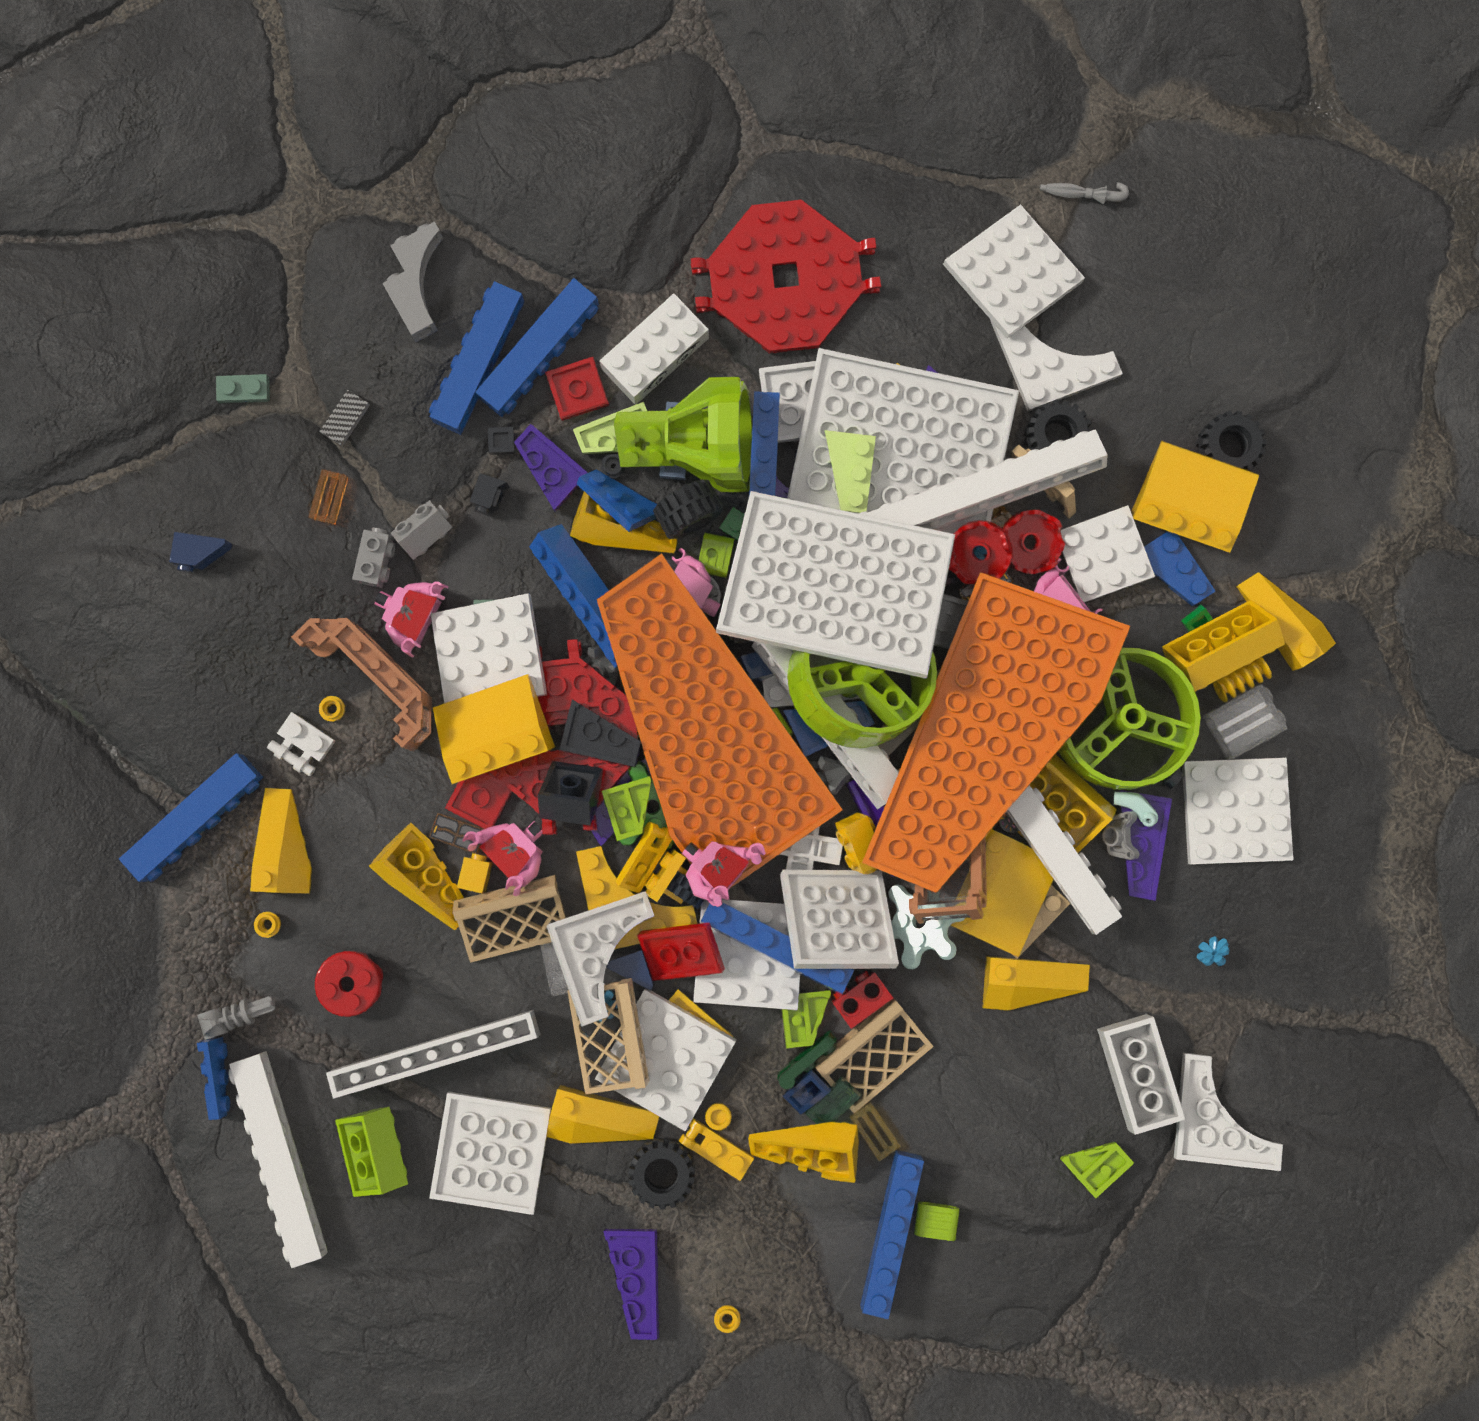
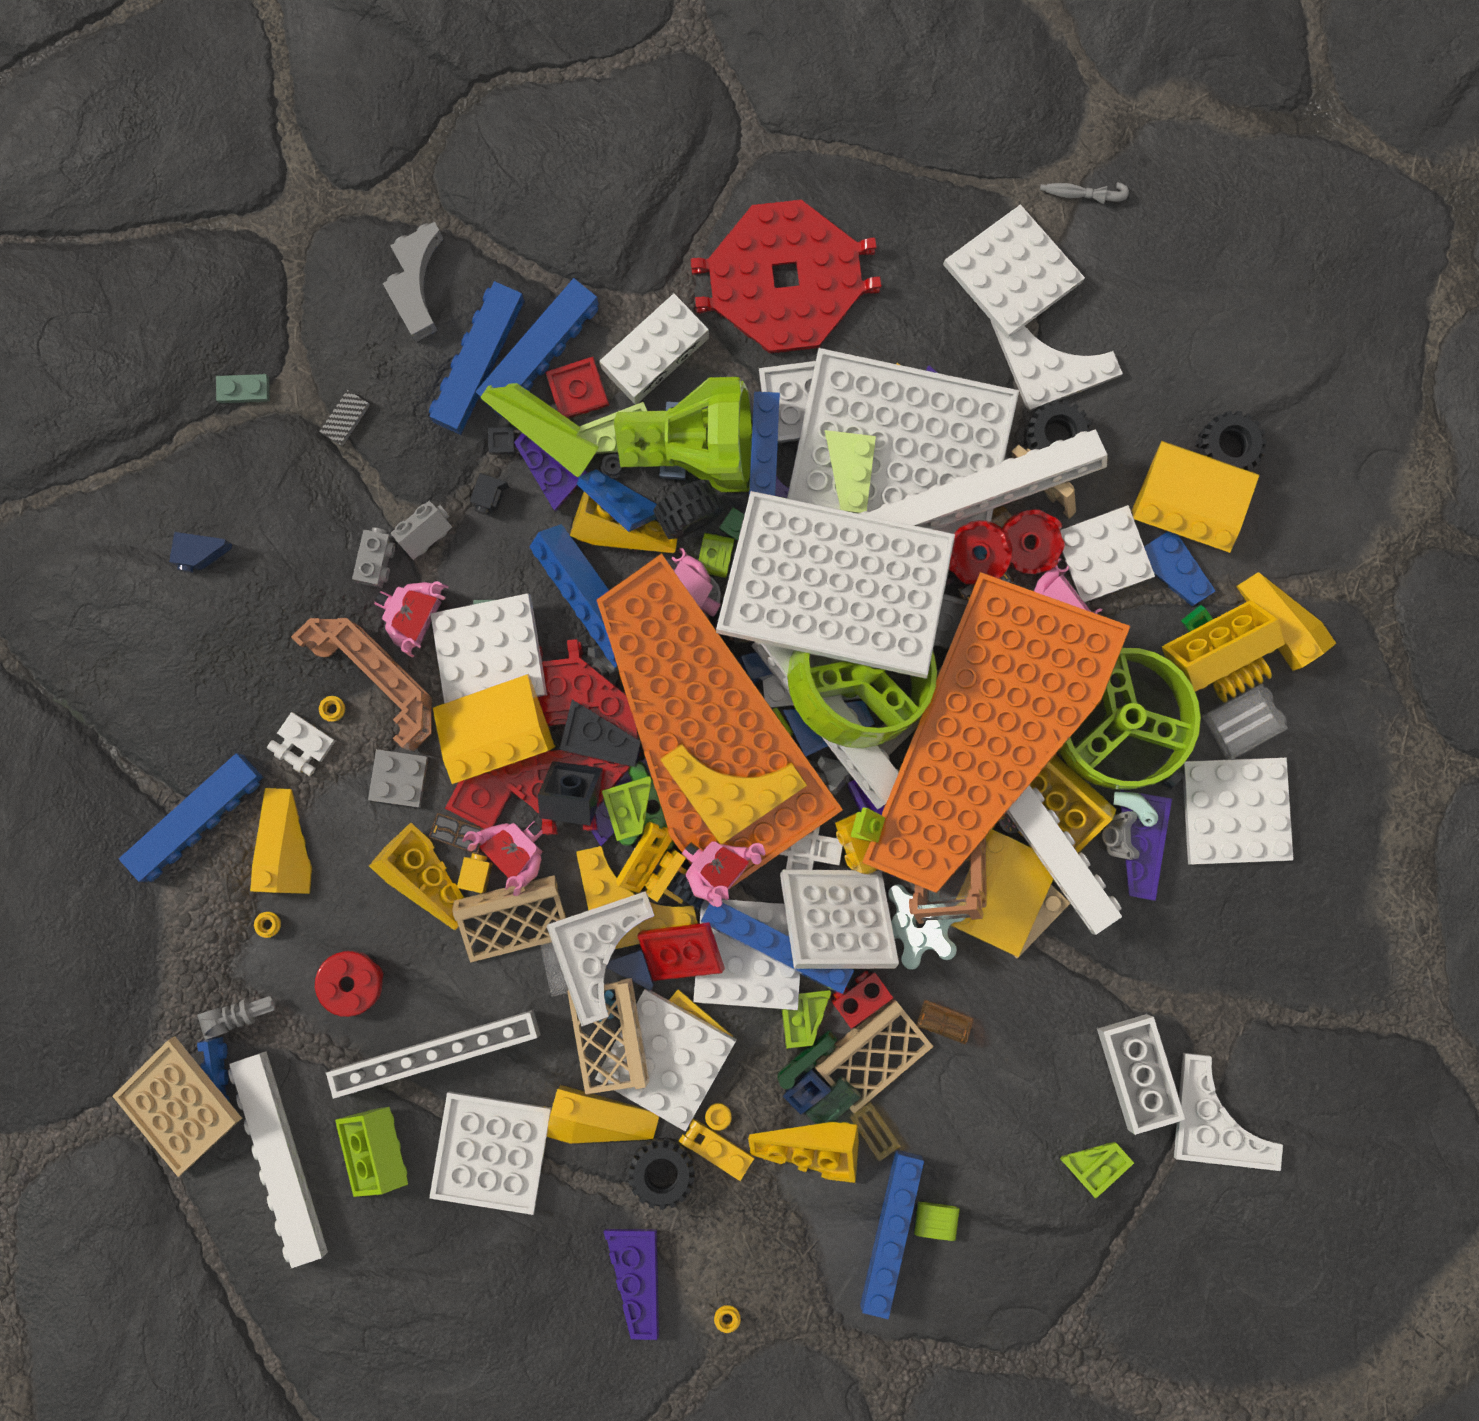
clear orange tile [308,469,348,525] -> none
yellow wedge [982,956,1090,1010] -> none
dark azure plant [1197,936,1230,966] -> none
none -> tan plate [113,1036,242,1177]
none -> light grey plate [368,749,429,808]
none -> lime wedge [481,383,599,477]
none -> yellow plate [661,744,807,844]
none -> lime bracket [851,807,885,843]
none -> clear orange tile [916,1000,974,1044]

